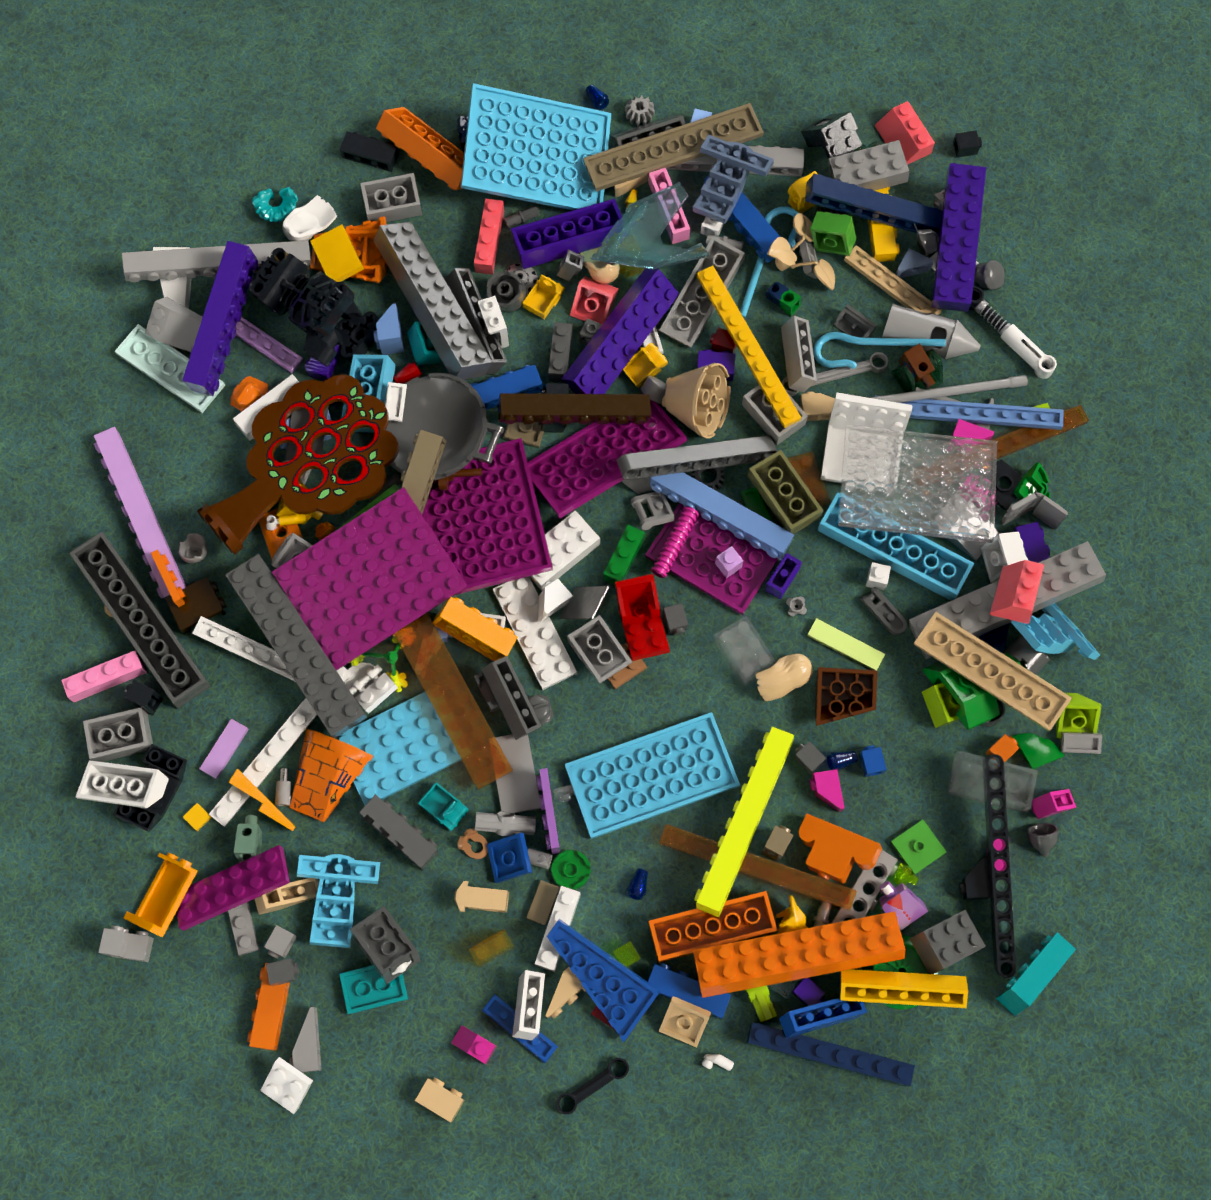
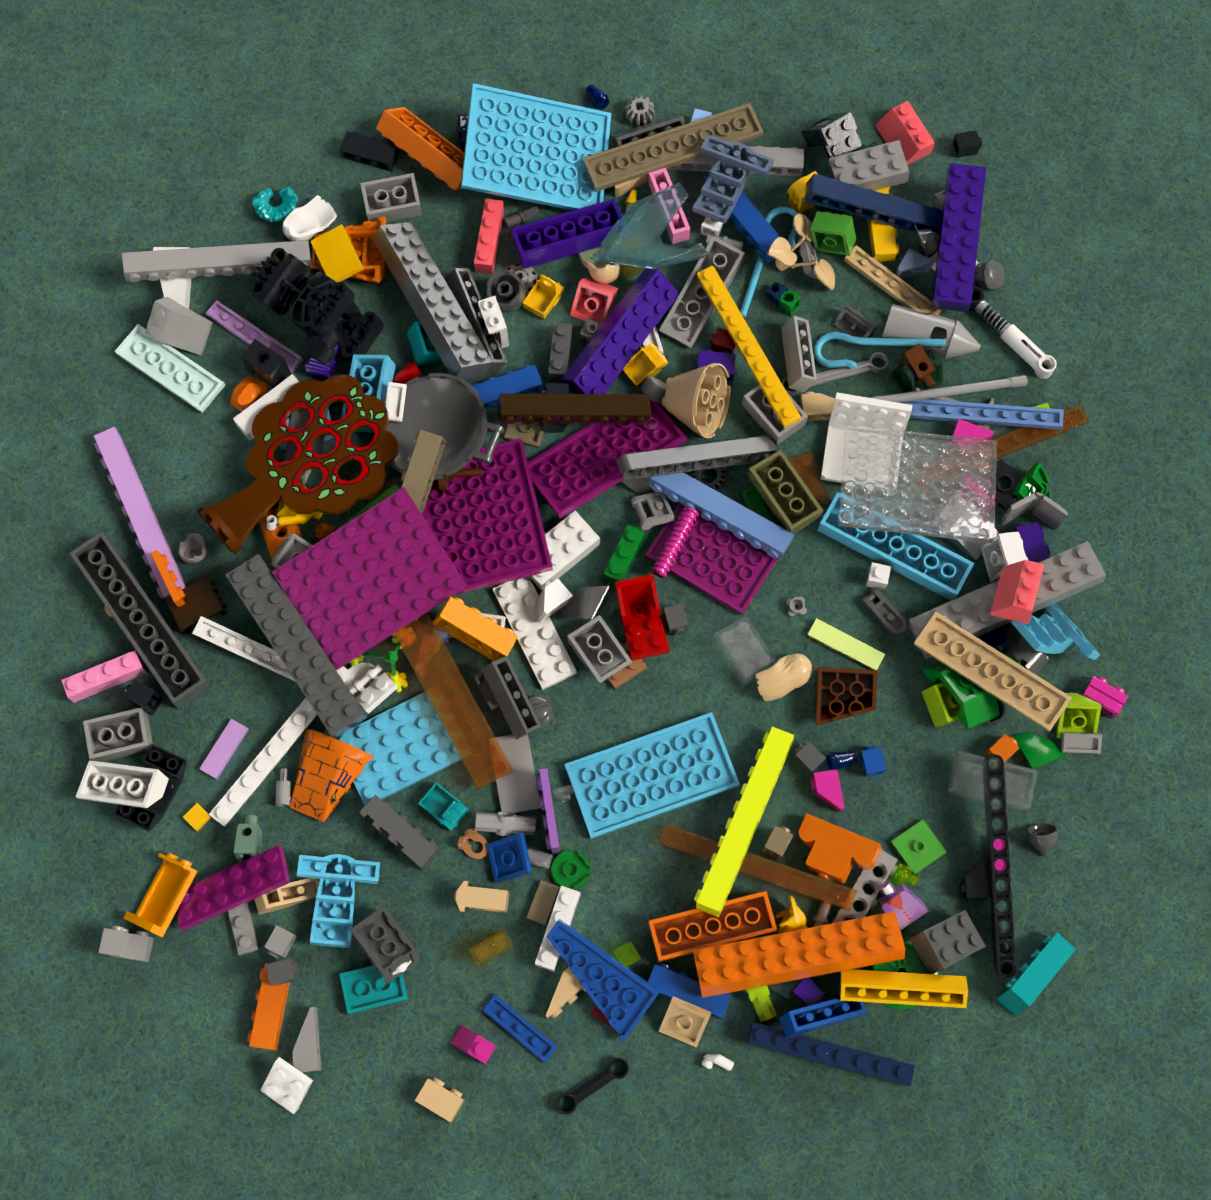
dark purple brick [182,241,258,396] -> none
light orange slope [229,769,296,831] -> none
medium blue slope [374,304,404,355] -> none
white brick [512,970,545,1040] -> none
dark grey brick [556,249,584,282] -> none
clear blue cone [626,869,648,900] -> none
lavender brick [715,546,743,578] -> none
dark purple brick [765,553,802,599] -> none
dark pink slope [1030,789,1076,819] -> none
none -> black piece [241,339,291,388]
none -> dark pink brick [1081,676,1128,719]

